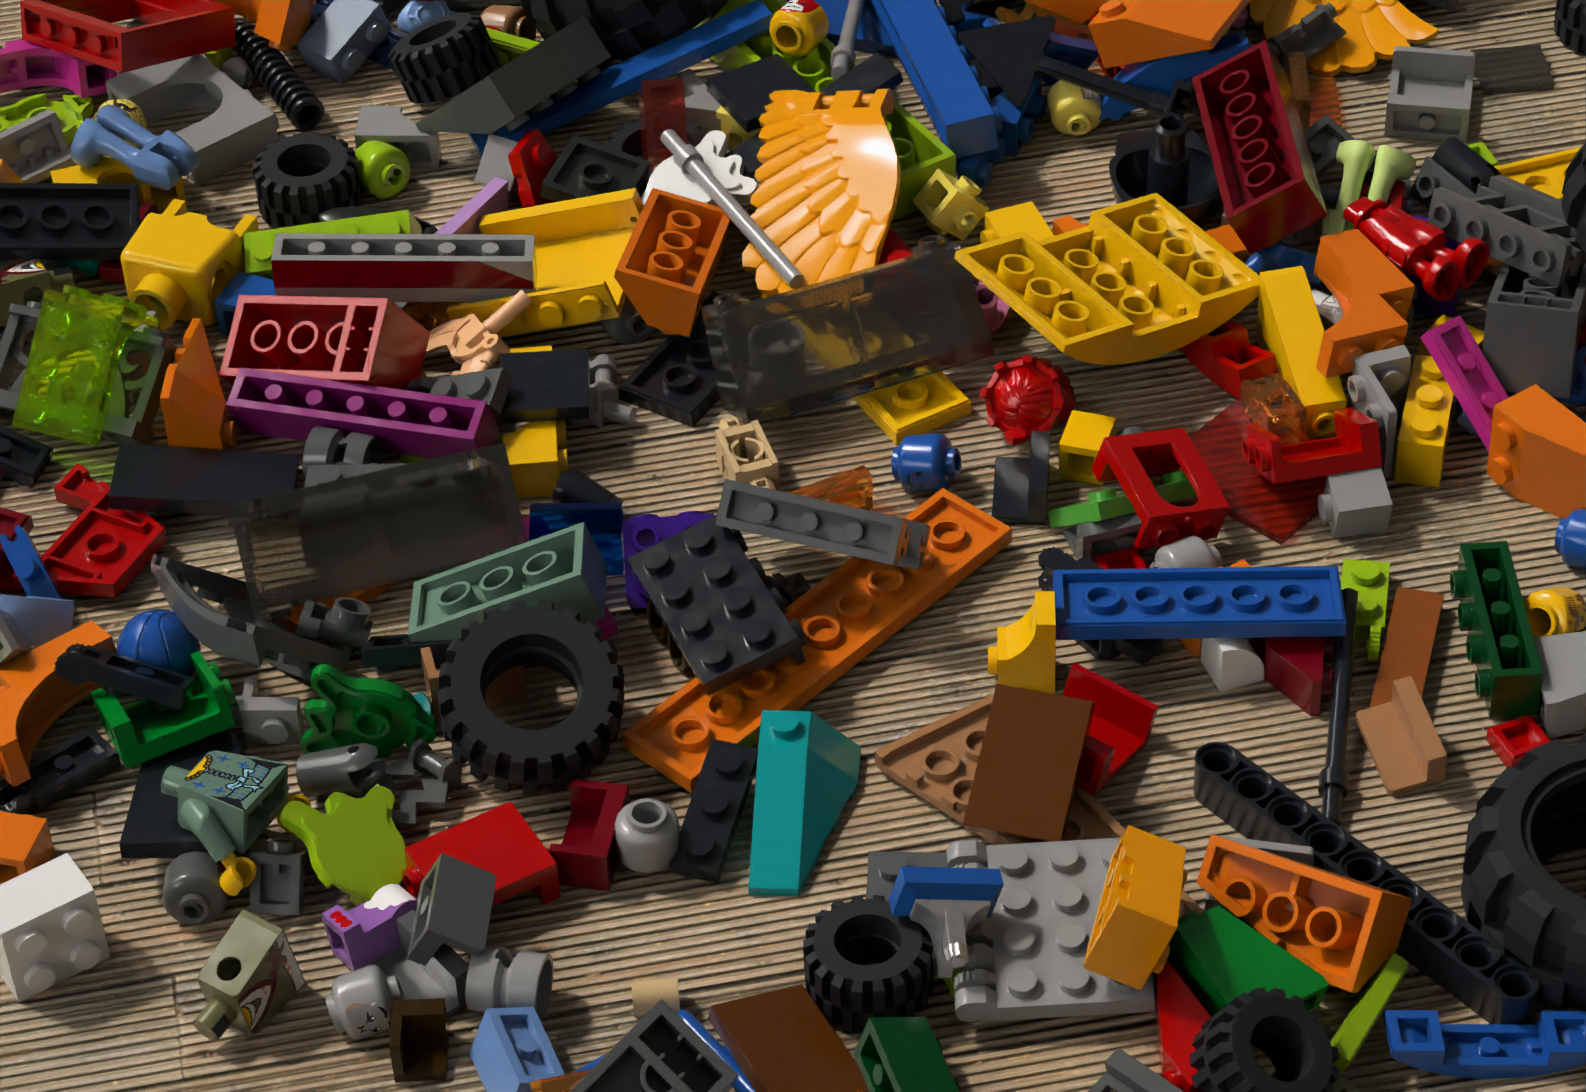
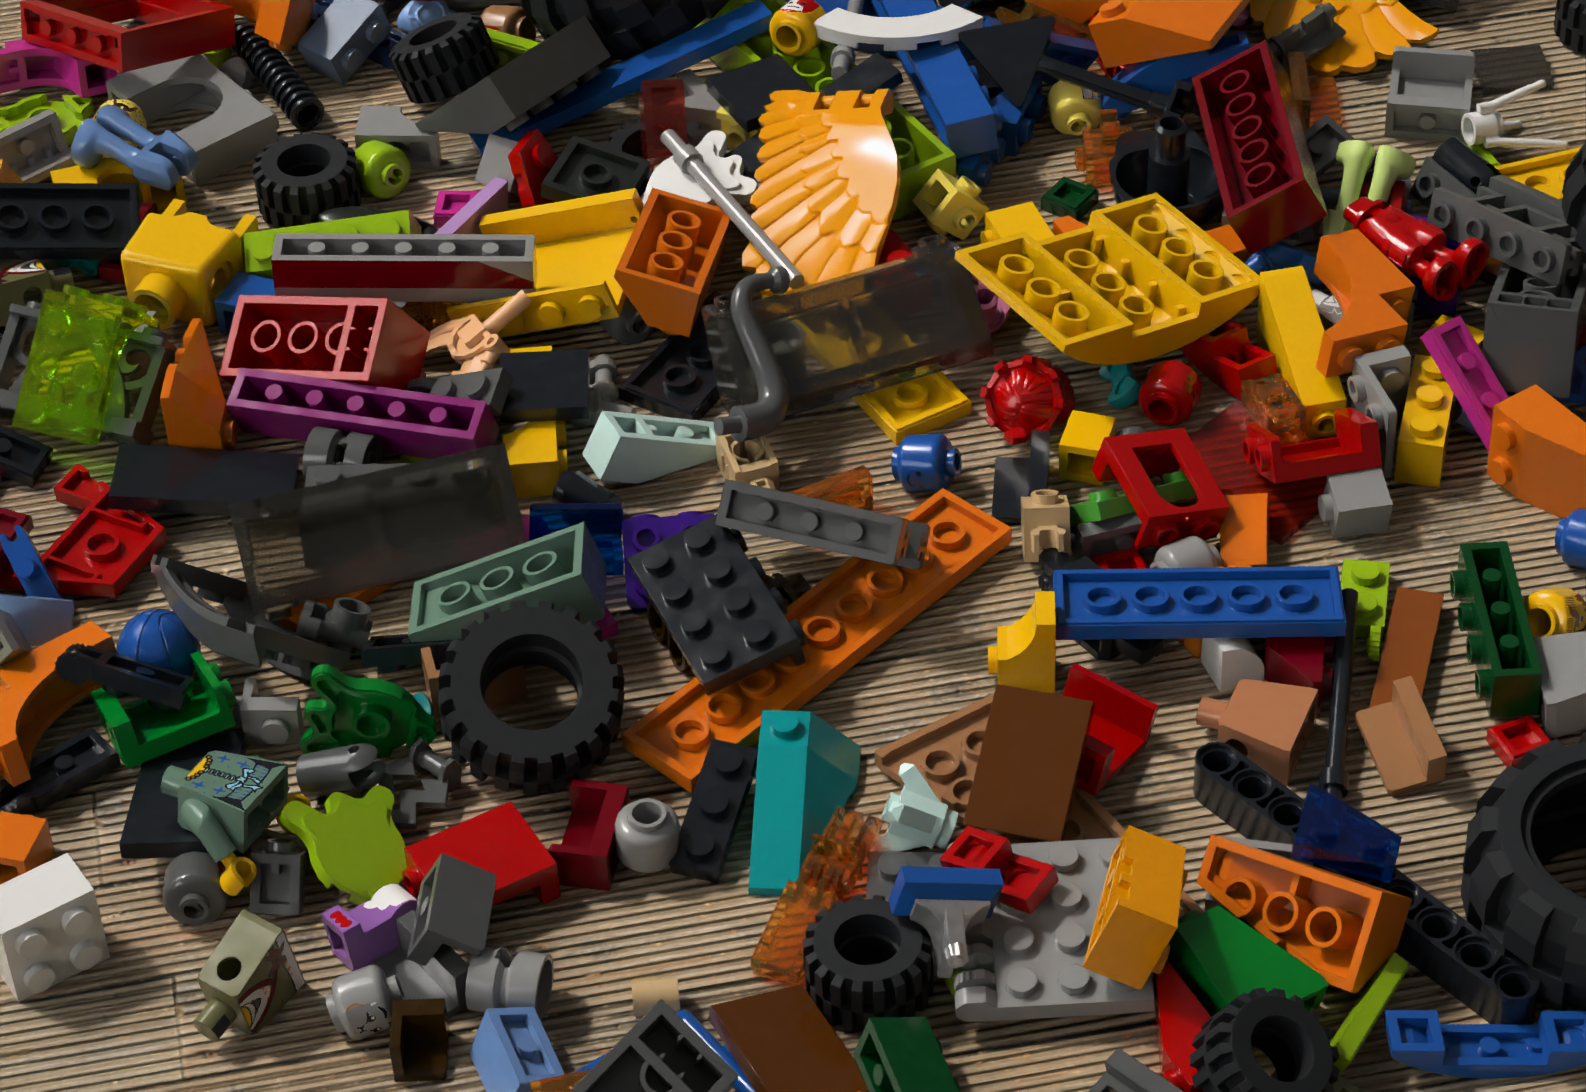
none -> dark pink tile [433,190,479,228]
none -> light aqua slope [582,410,717,484]
none -> dark grey animal [714,266,790,442]
none -> clear orange arm [751,806,882,986]
none -> white tile [814,4,983,51]
none -> light aqua rock [874,763,958,852]
none -> red slope [939,826,1059,915]
none -> tan brick [1021,489,1071,562]
none -> dark green tile [1041,176,1099,221]
none -> clear orange brick [1075,108,1133,187]
none -> teal piece [1099,363,1141,409]
none -> red head [1138,360,1202,426]
none -> nougat torso [1196,679,1318,786]
none -> orange slope [1220,493,1270,567]
none -> clear blue wing [1290,784,1402,883]
none -> white plant [1461,80,1568,149]

